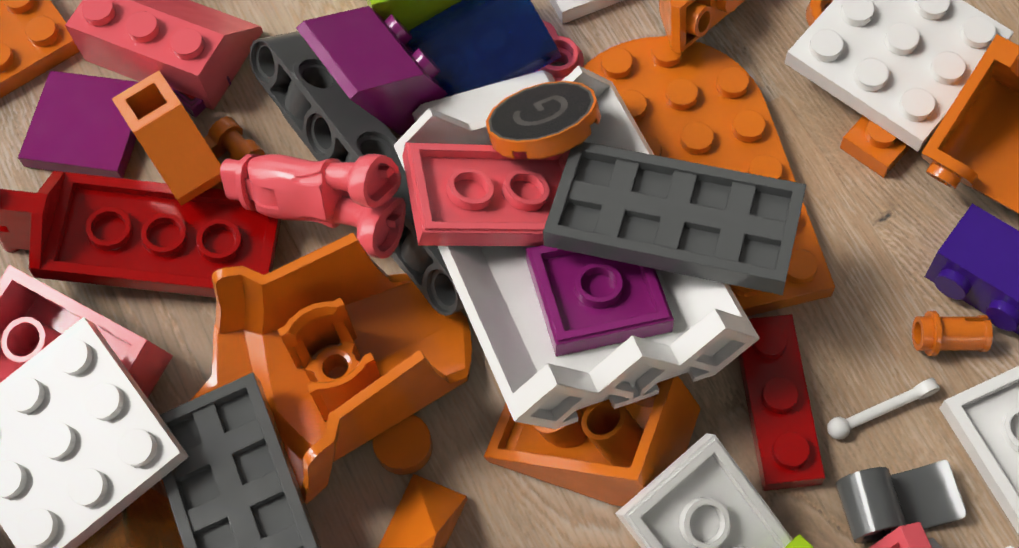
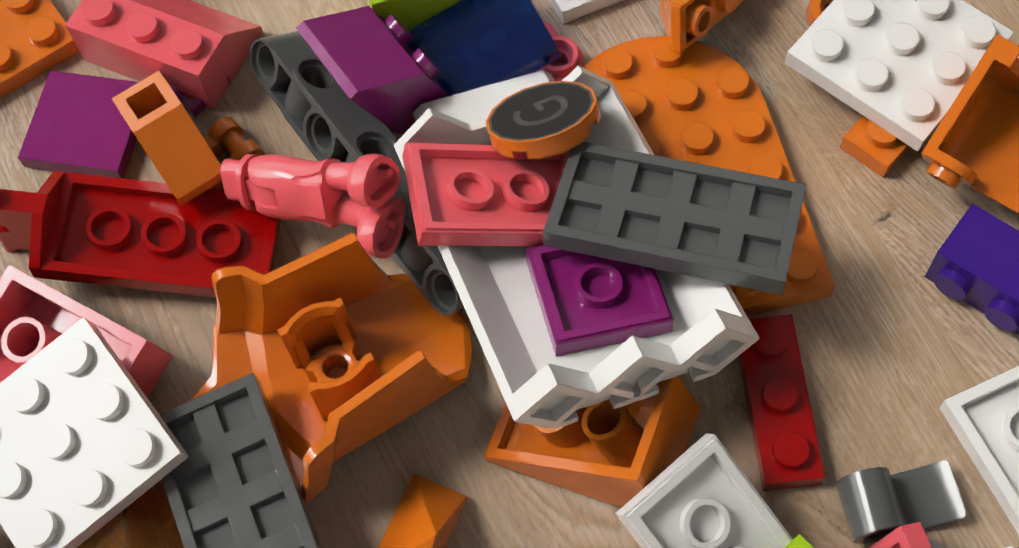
orange tile [373,415,433,475] -> none
white hinge [827,378,940,440] -> none
orange pin [912,311,993,356] -> none

